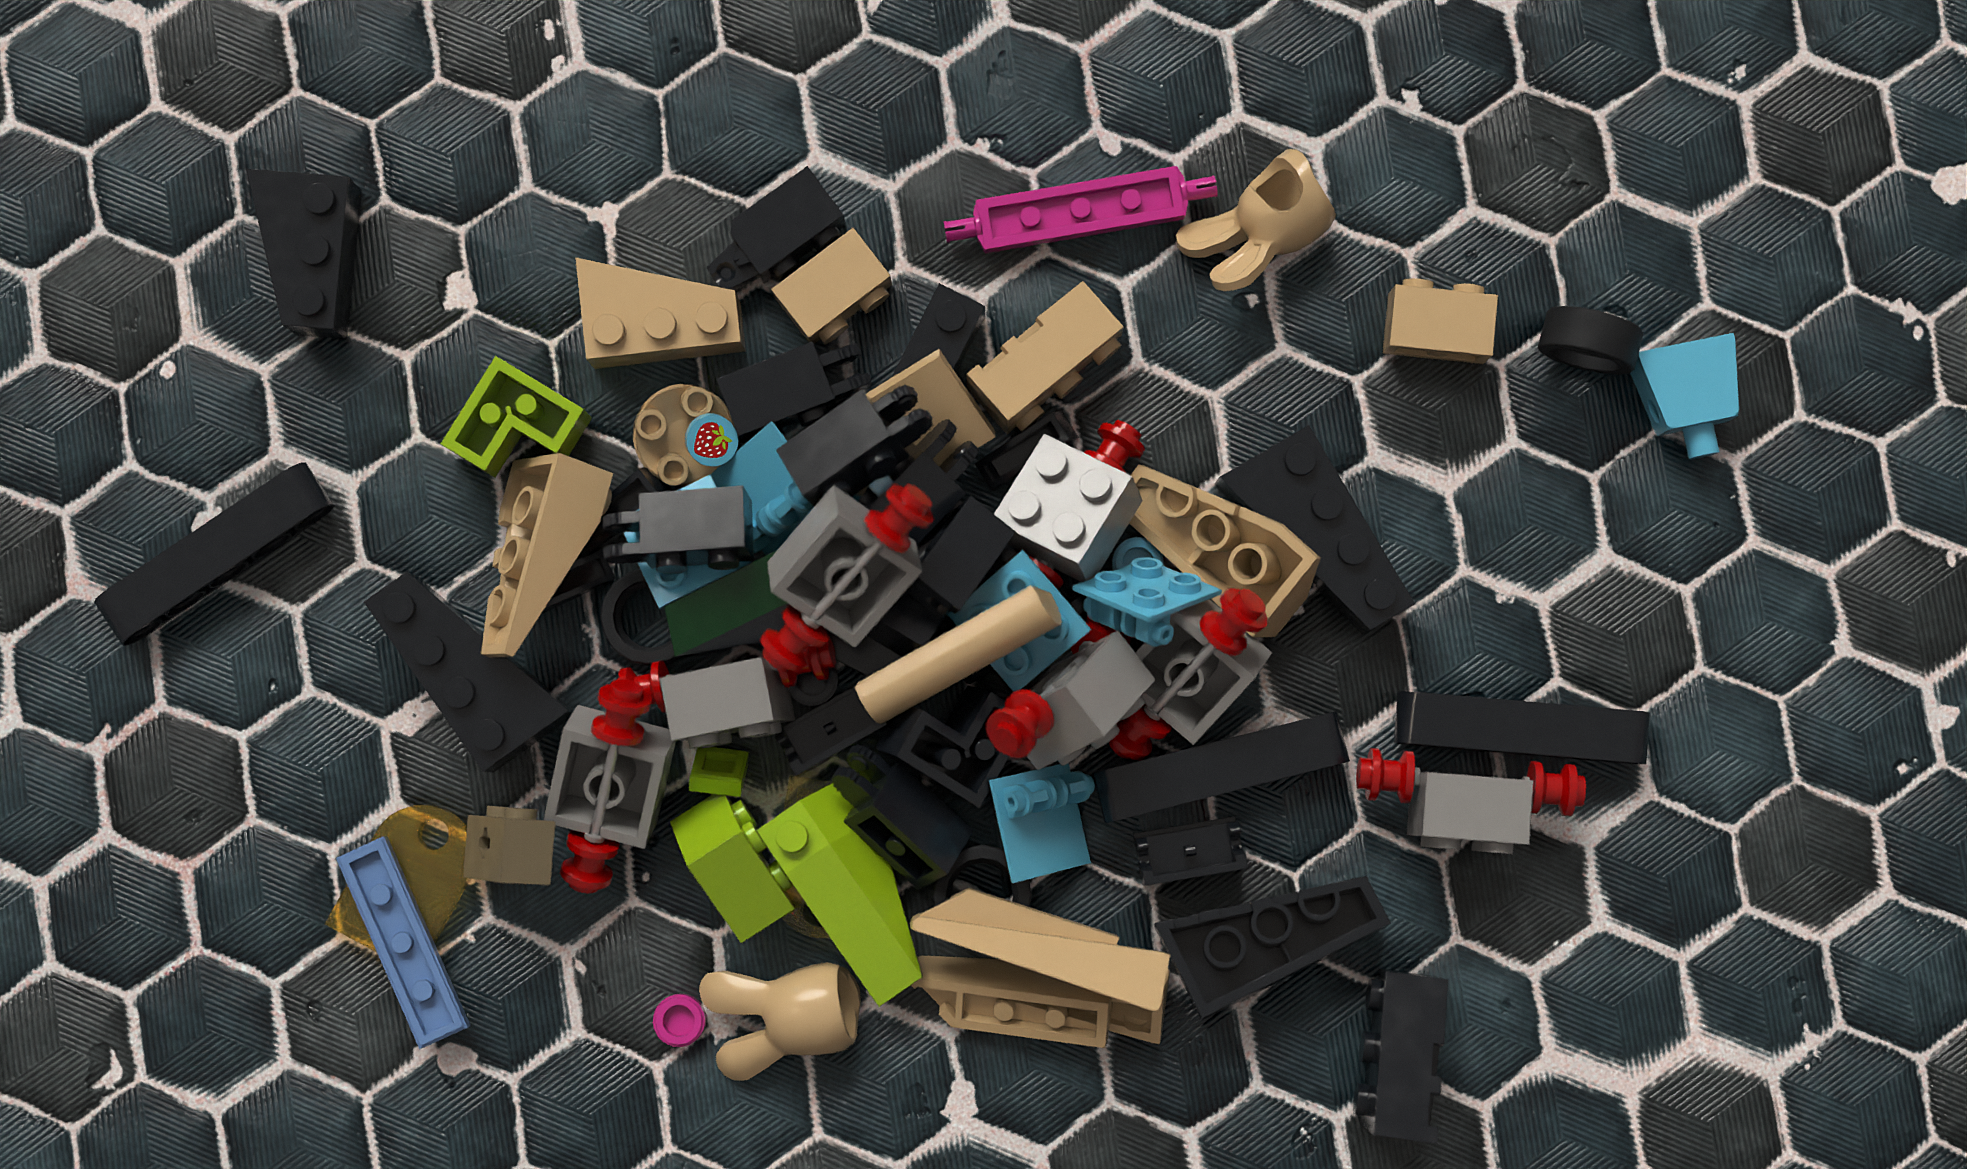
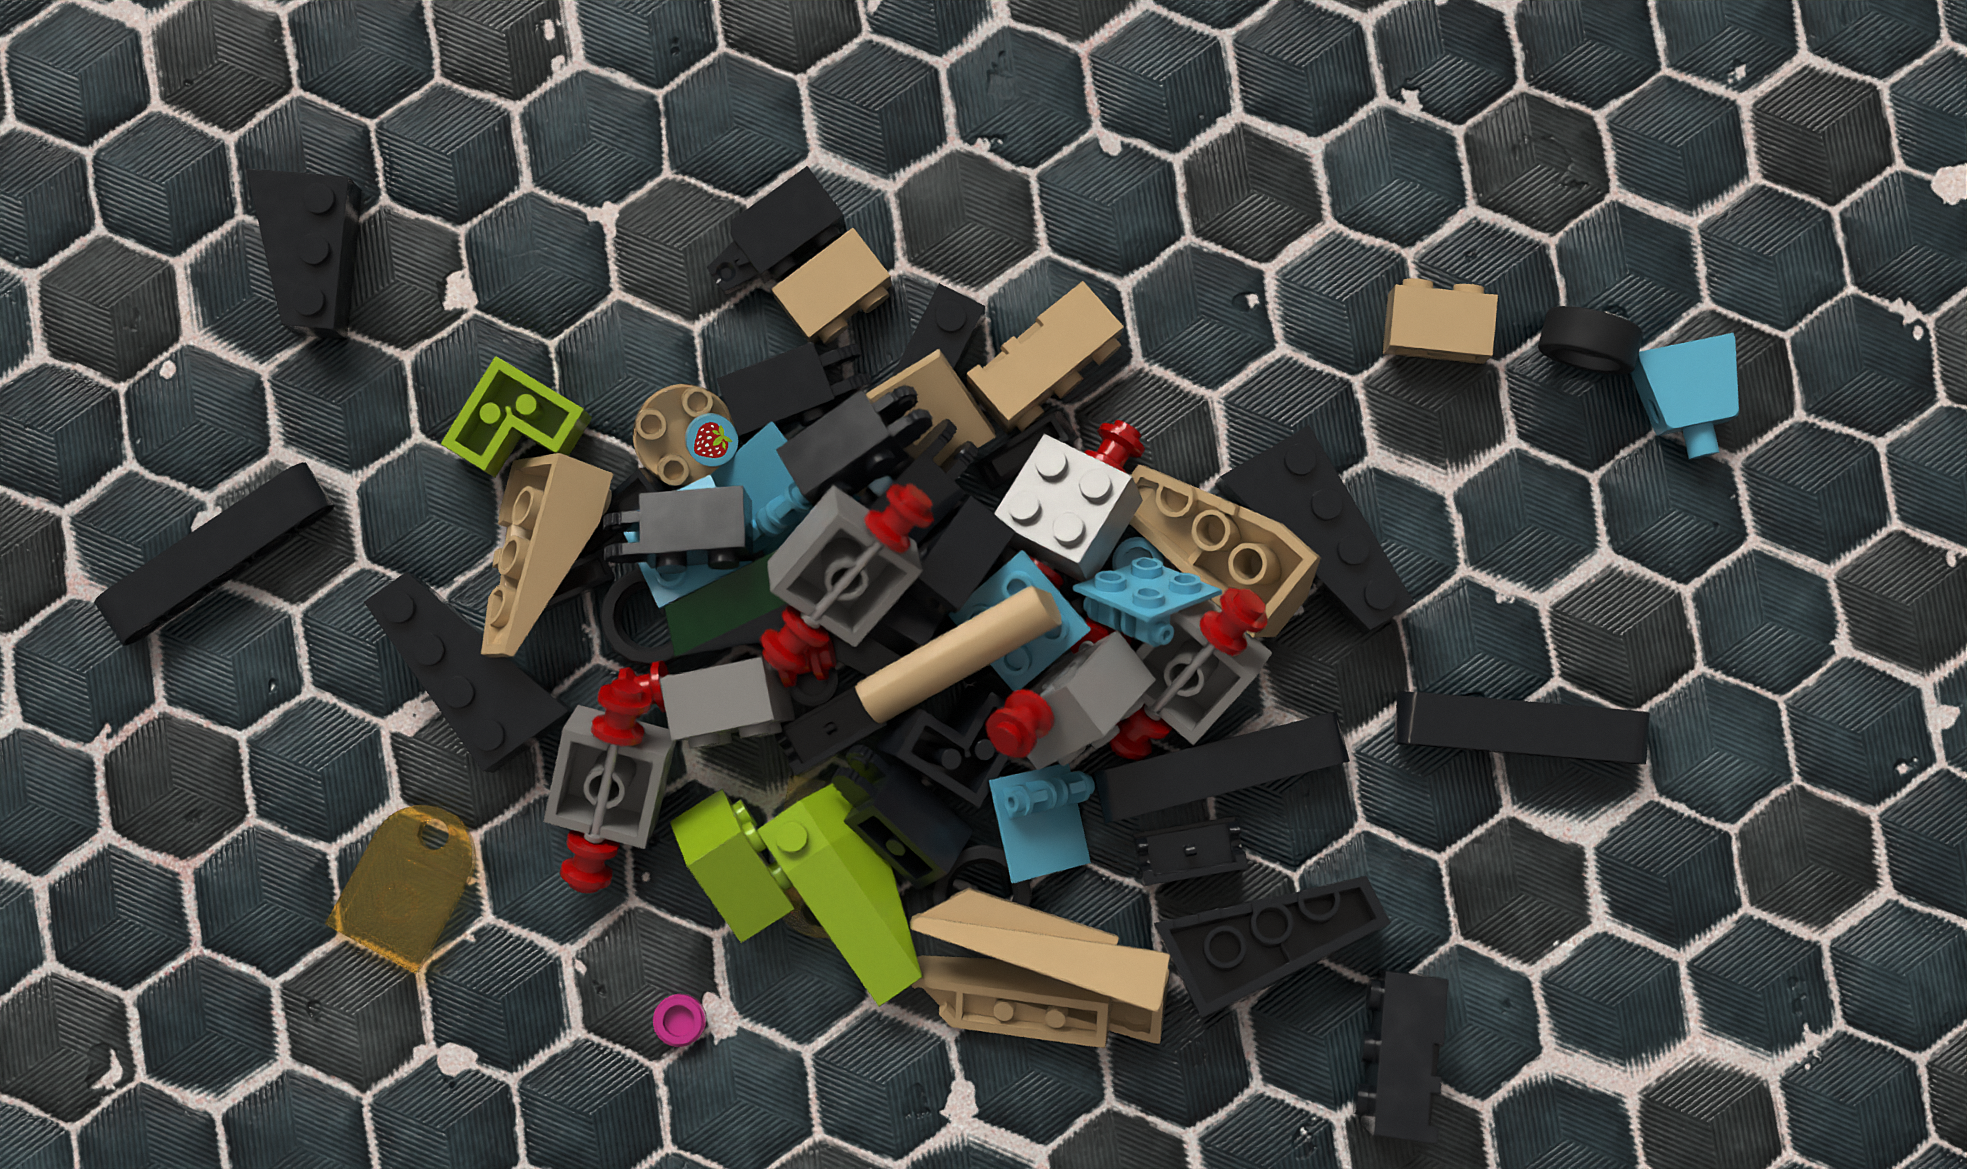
medium blue tile [336,836,471,1049] -> none
dark tan brick [463,806,555,885] -> none
tan wedge [575,258,746,369] -> none
lime tile [689,747,749,797] -> none
tan piece [699,962,861,1081] -> none
dark pink plate [943,166,1218,253] -> none
tan piece [1176,149,1336,291] -> none
light grey brick [1356,748,1586,854] -> none

